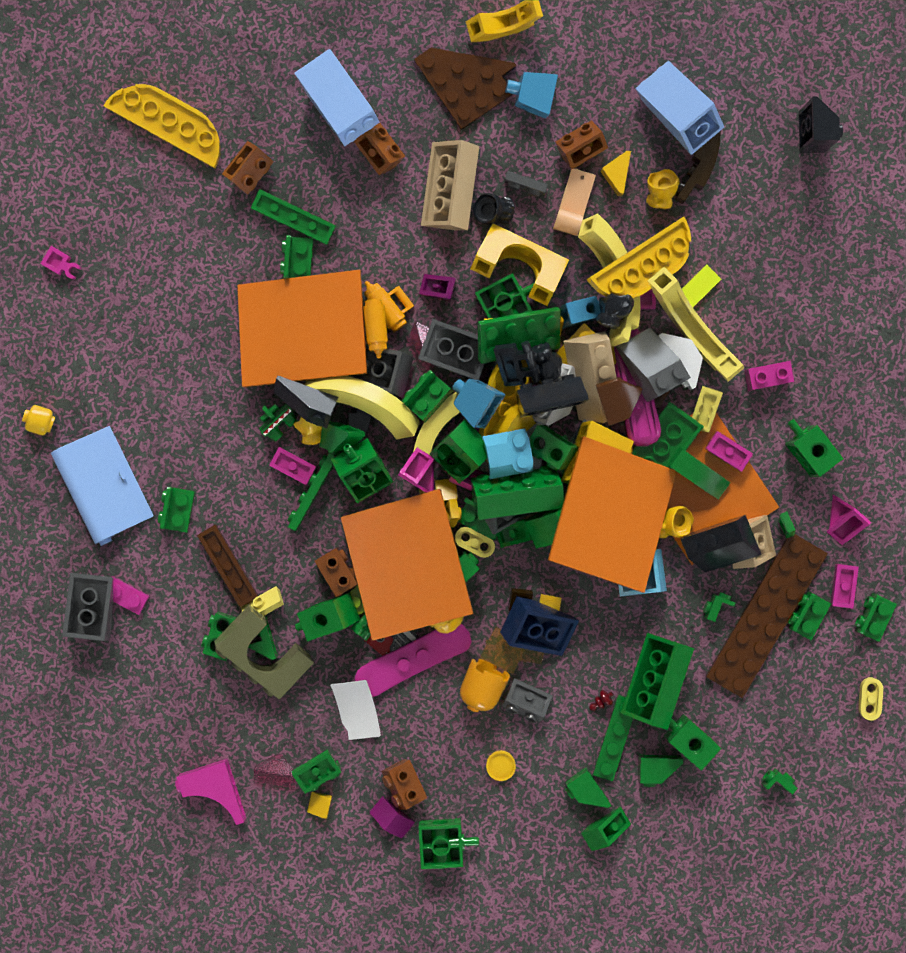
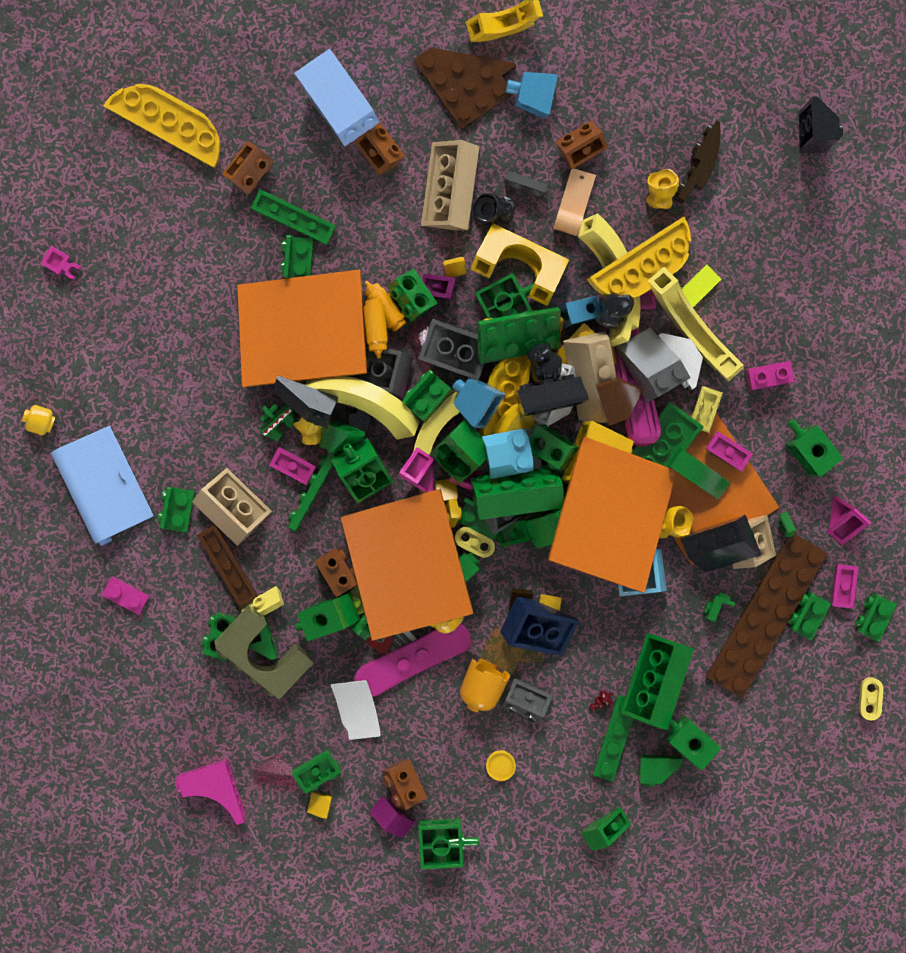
dark grey slope [62,573,114,641] -> none
black plate [493,341,540,387] -> none
green slope [565,767,612,808] -> none
yellow slope [601,151,631,197] -> none
light blue slope [635,60,724,155] -> none
green bracket [761,768,798,795] -> none
none -> tan slope [192,468,272,546]
none -> green brick [388,269,438,322]
none -> yellow slope [443,257,467,277]

